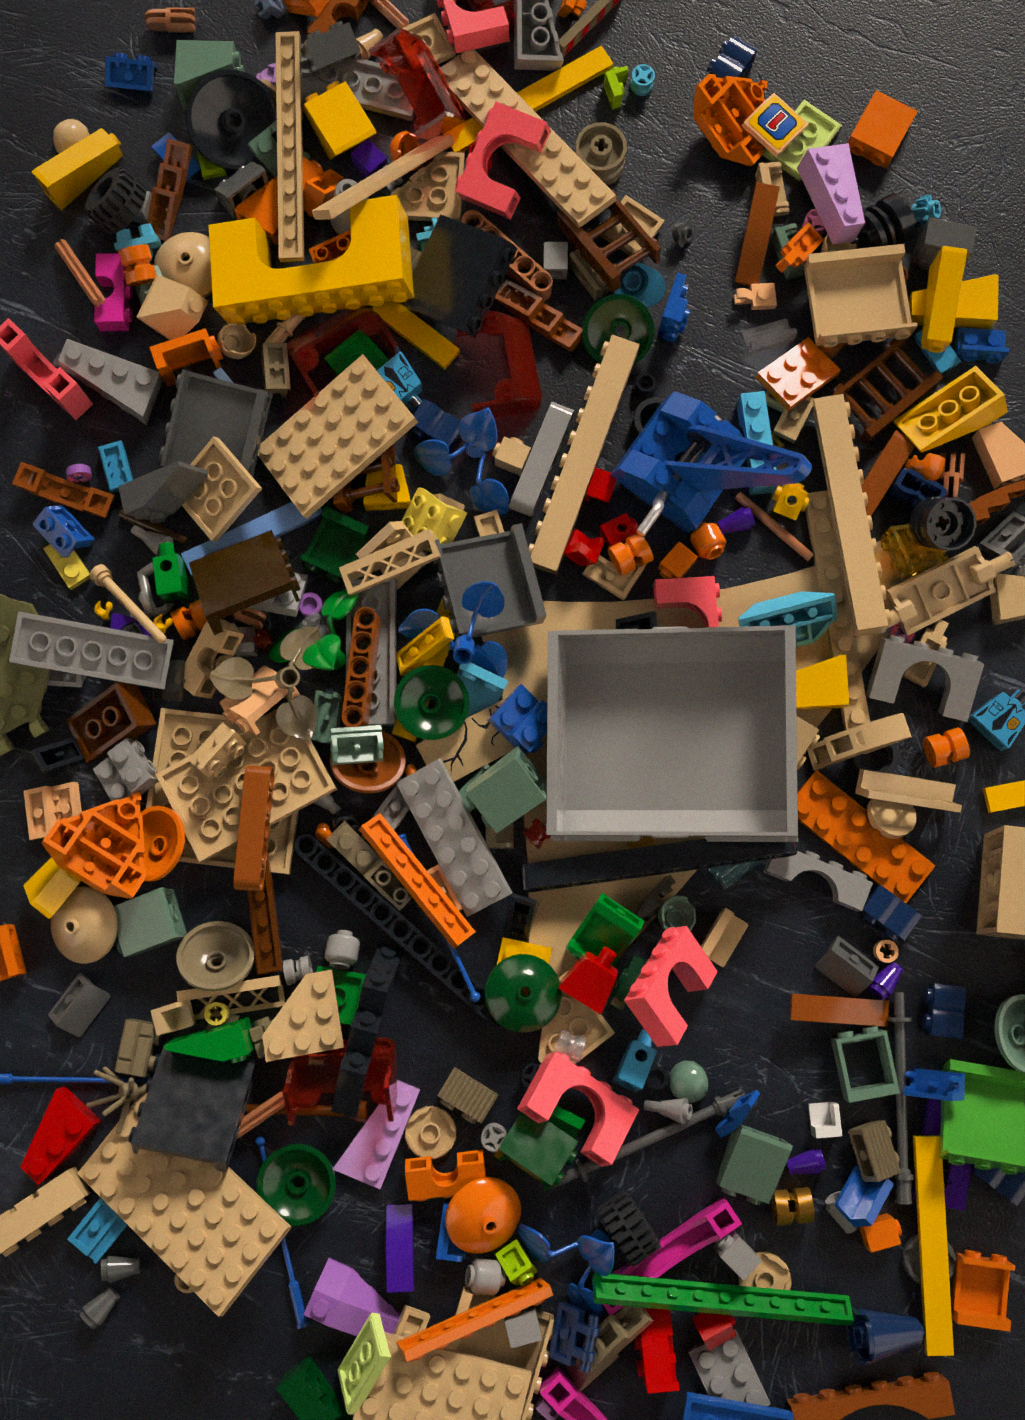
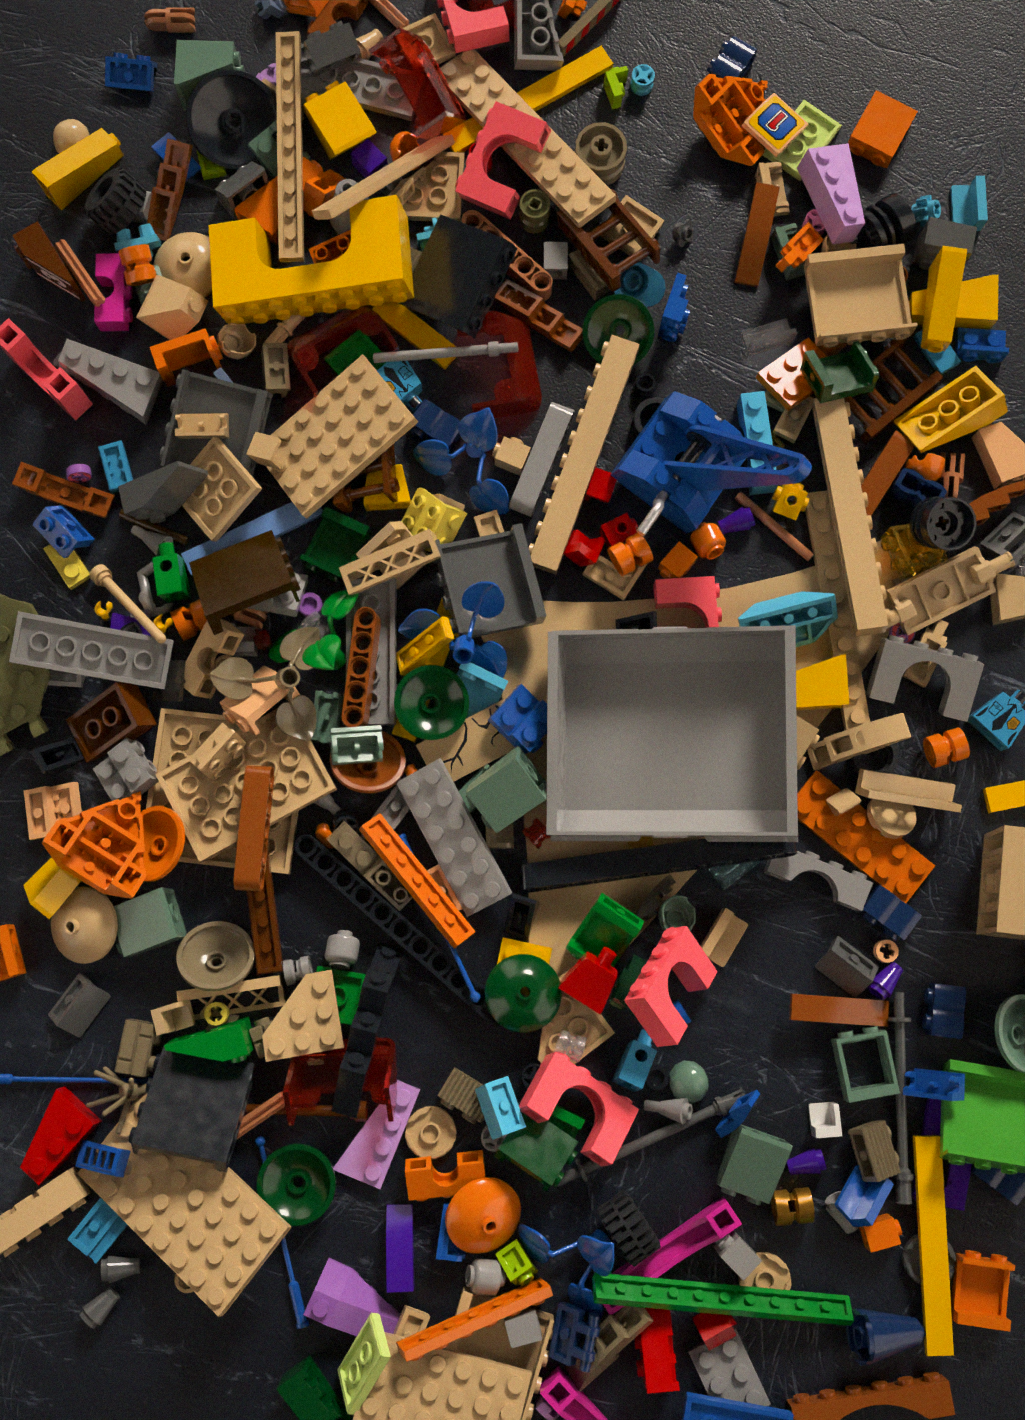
light nougat plate [734,283,777,310] -> none
none -> reddish brown slope [12,221,86,302]
none -> blue slope [75,1140,131,1177]
none -> tan hinge [175,413,229,439]
none -> tan panel [246,432,283,470]
none -> light grey bar [373,341,519,363]
none -> tan slope [388,177,415,206]
none -> medium azure panel [475,1076,526,1140]
none -> olive wheel [519,189,550,234]
none -> blue tile [672,999,691,1024]
none -> dark green panel [800,341,879,403]
none -> tan slope [826,788,861,816]
none -> medium azure panel [950,176,988,231]

